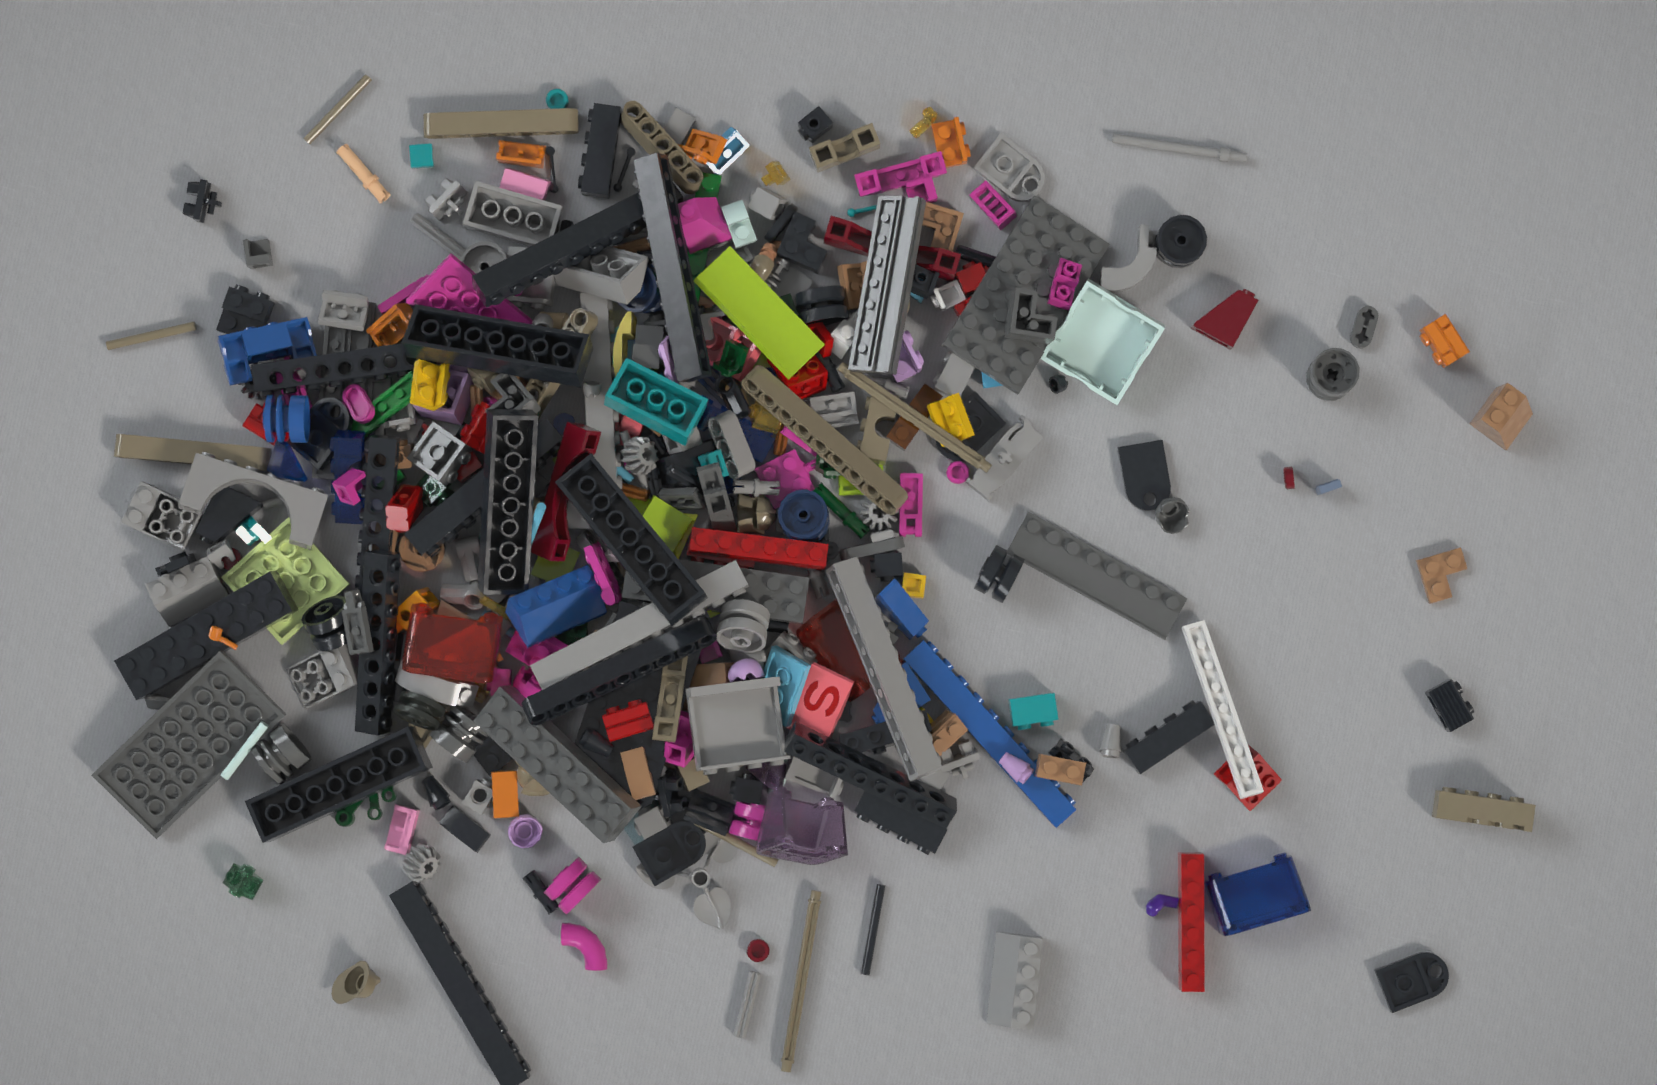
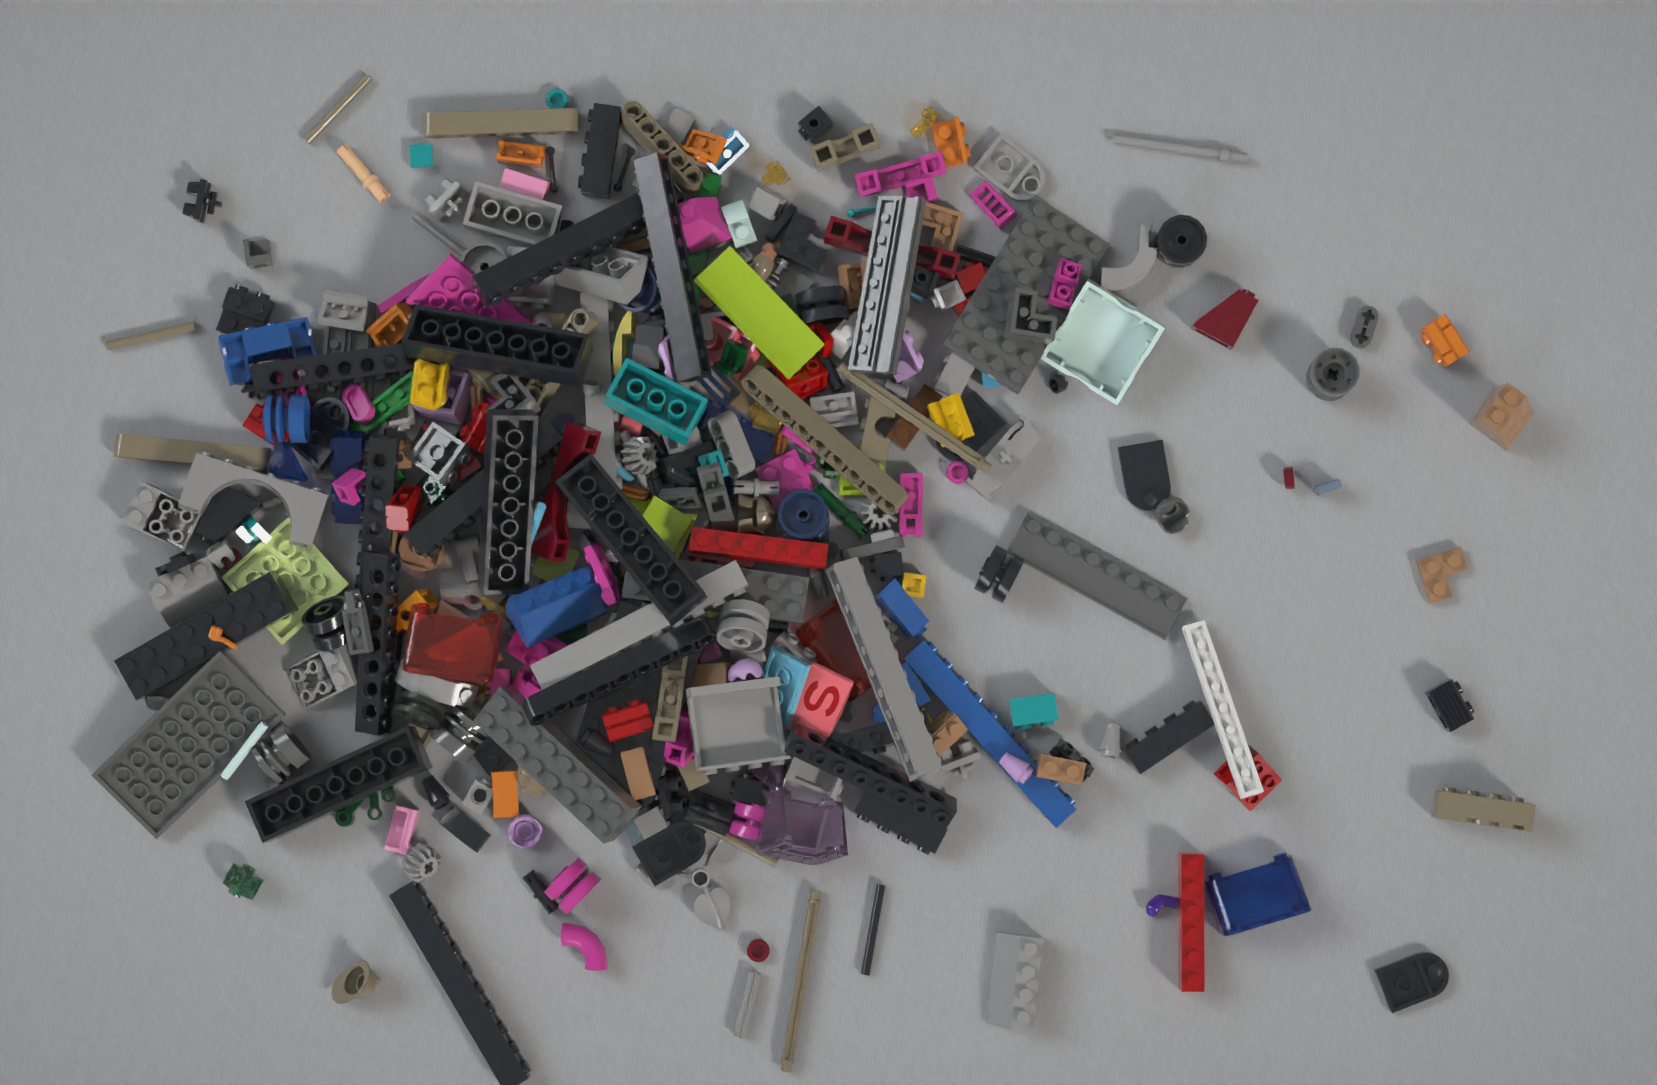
black piece [715,375,751,420] -> none

